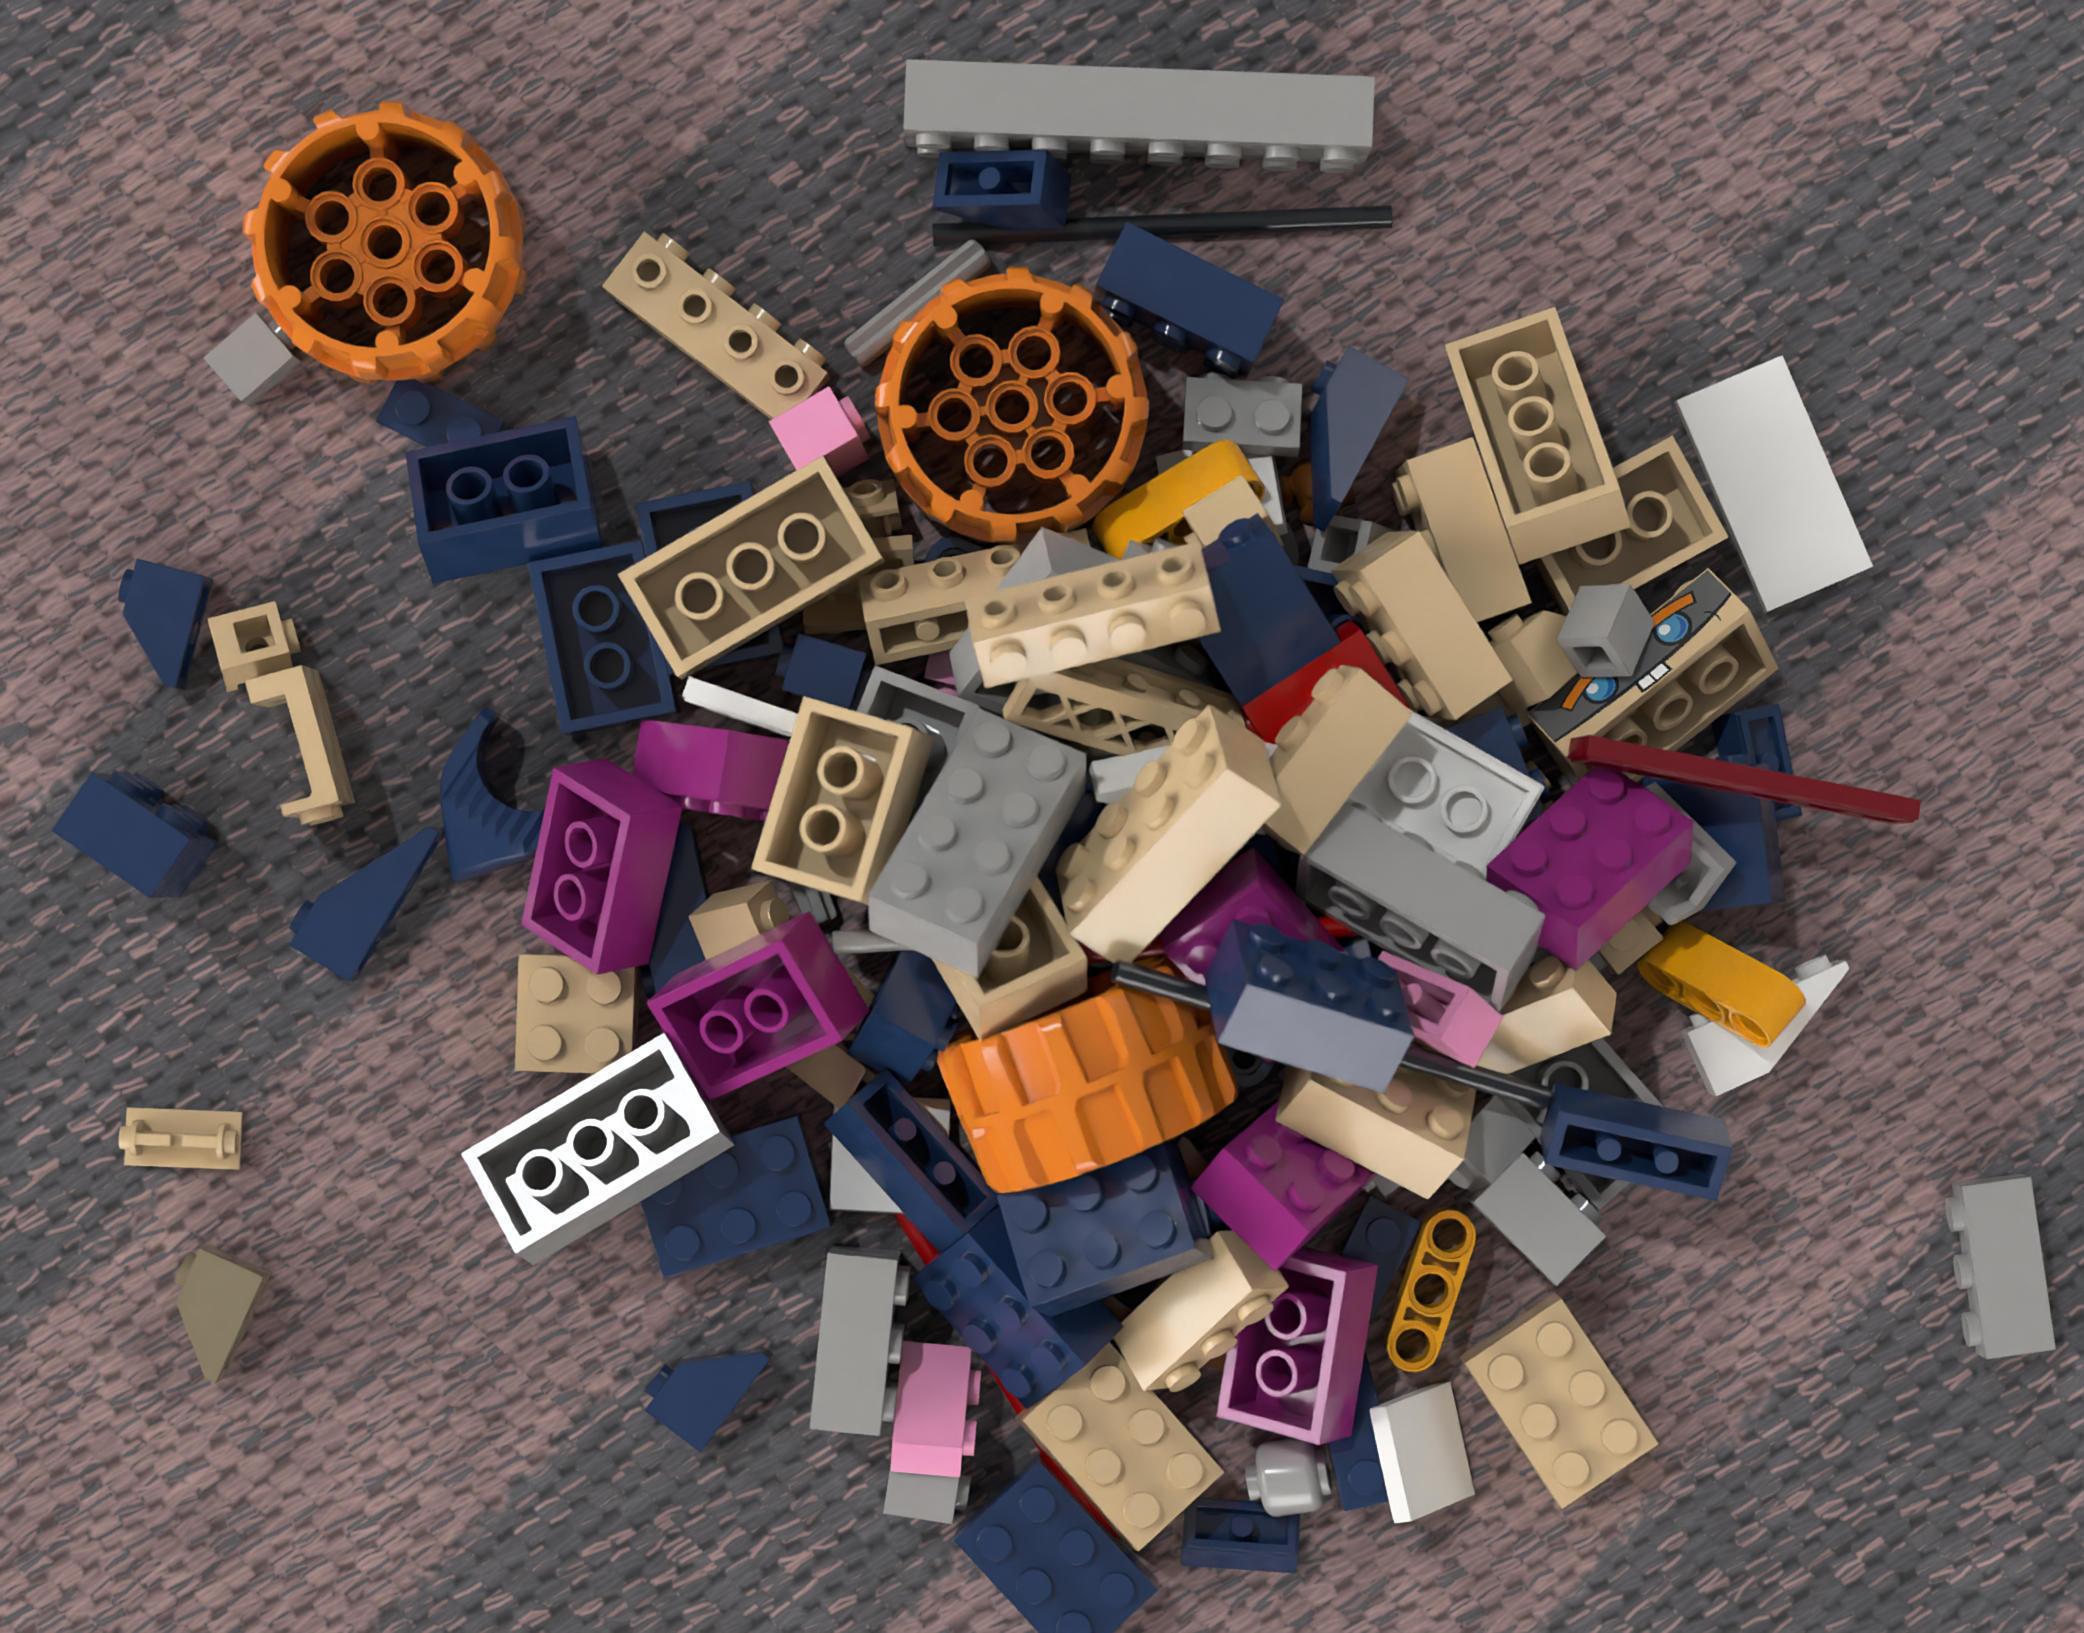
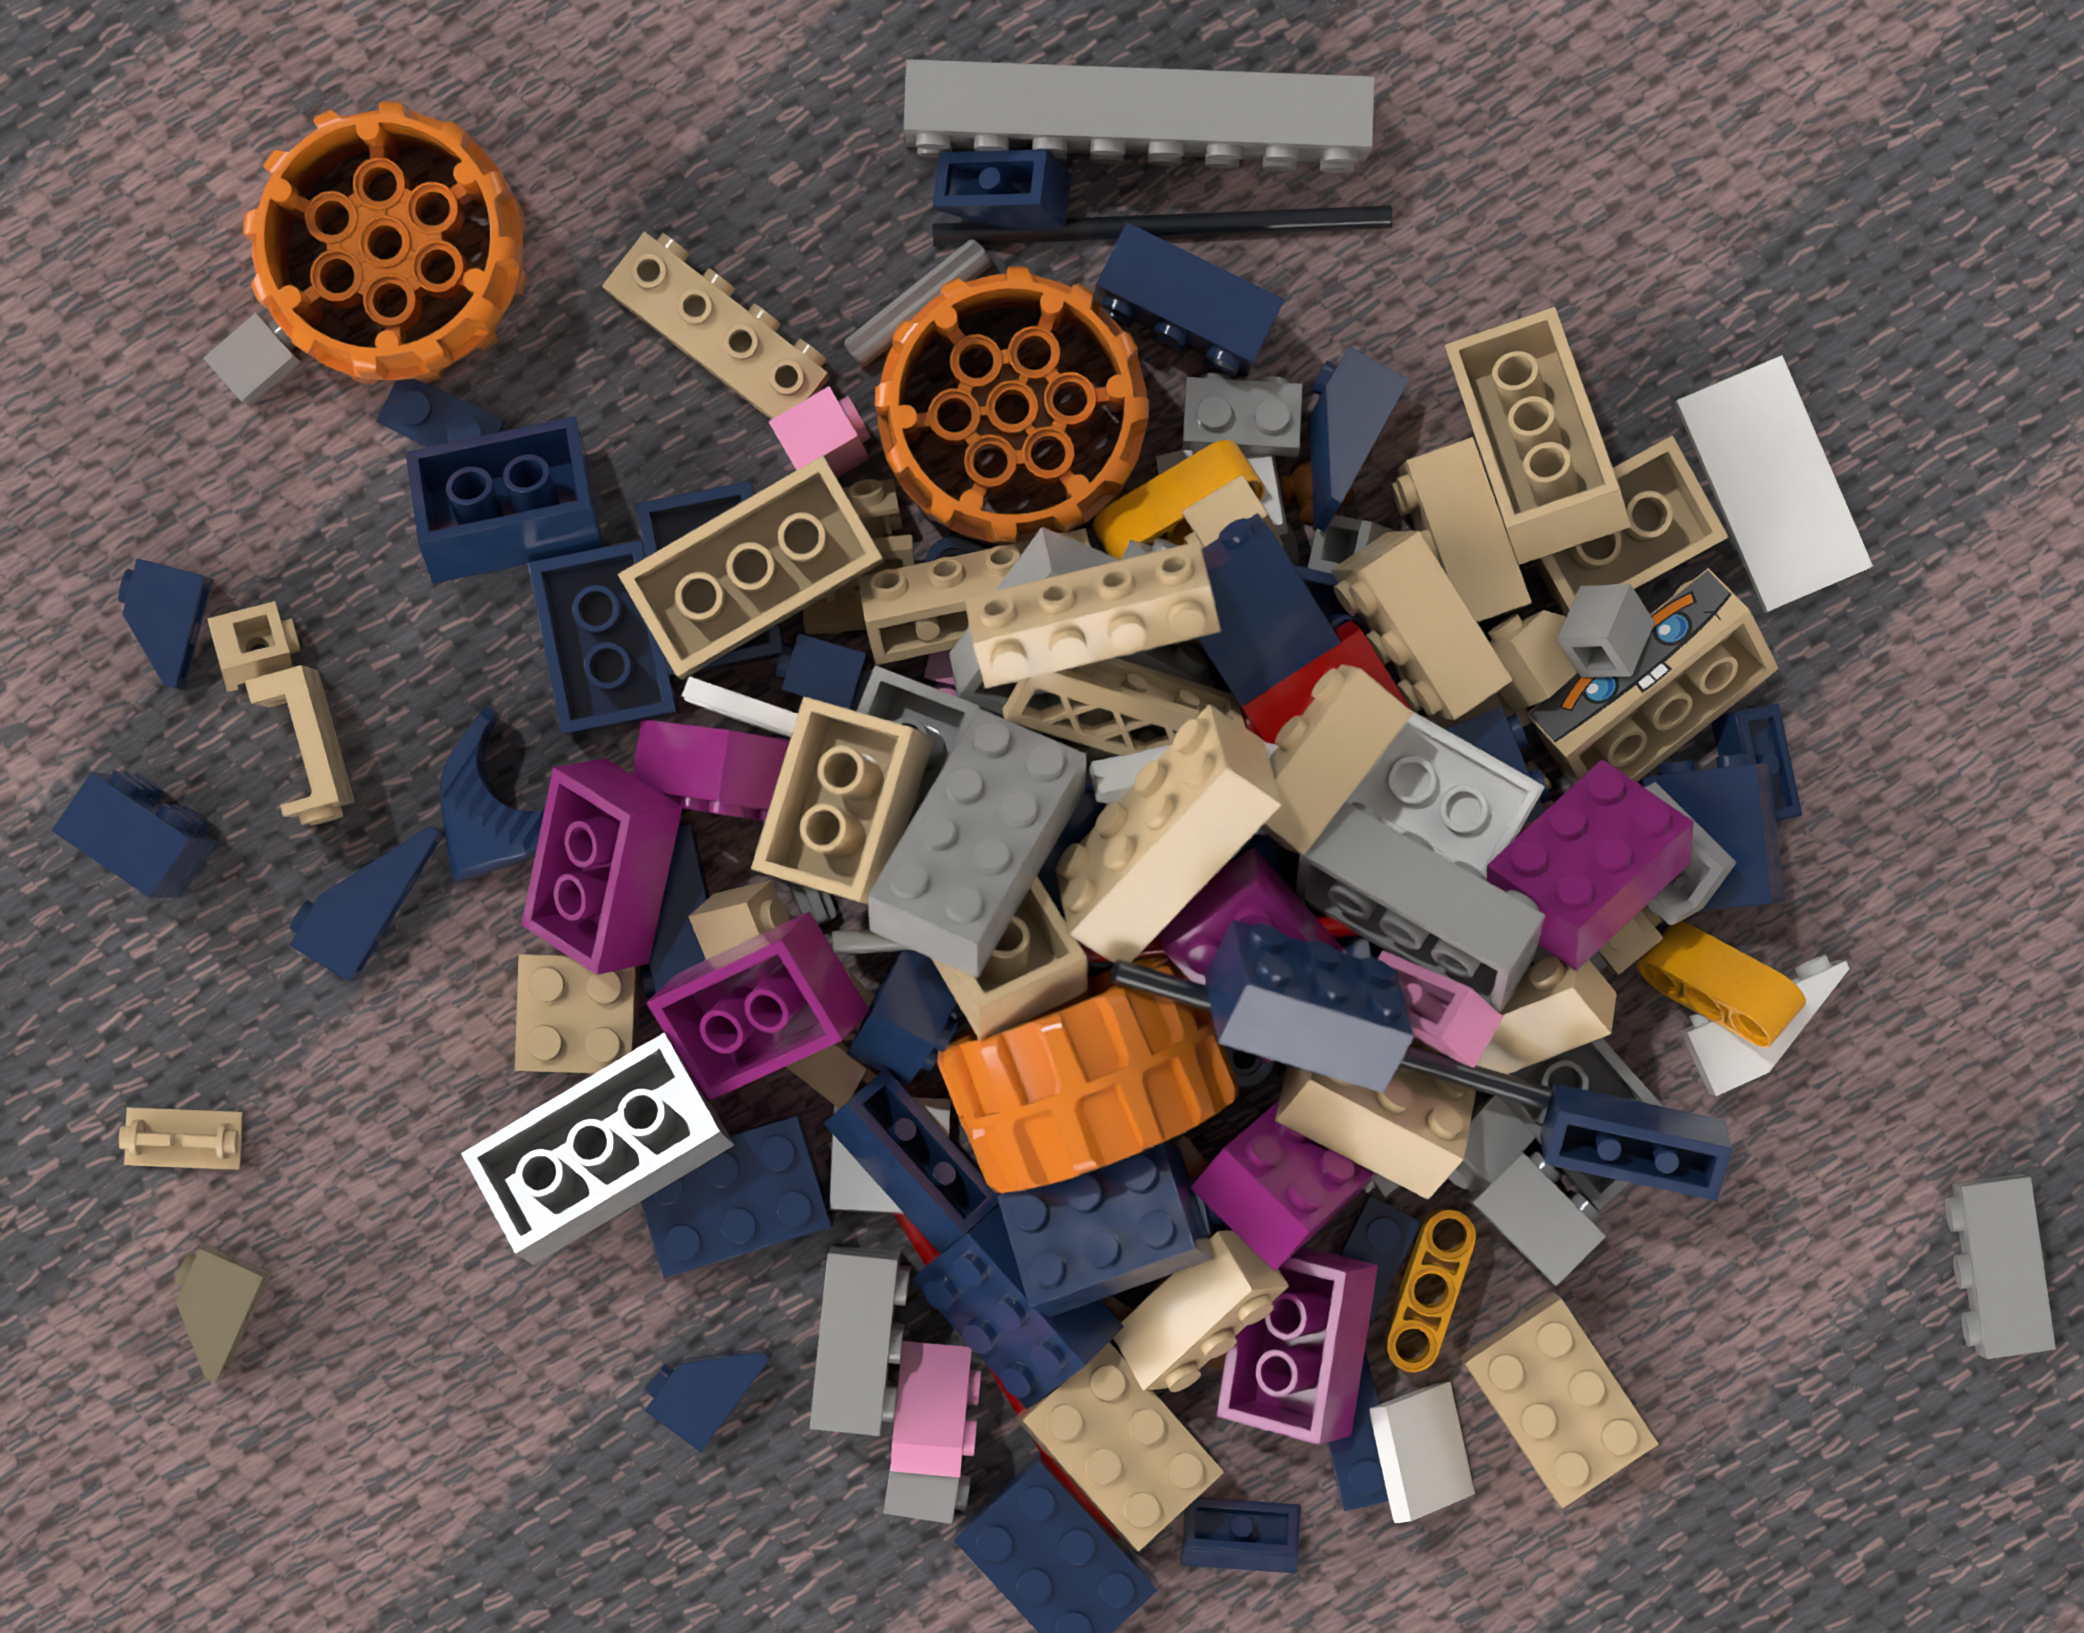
light grey head [1245,1438,1332,1517] -> none
dark red tile [1567,735,1921,825] -> none

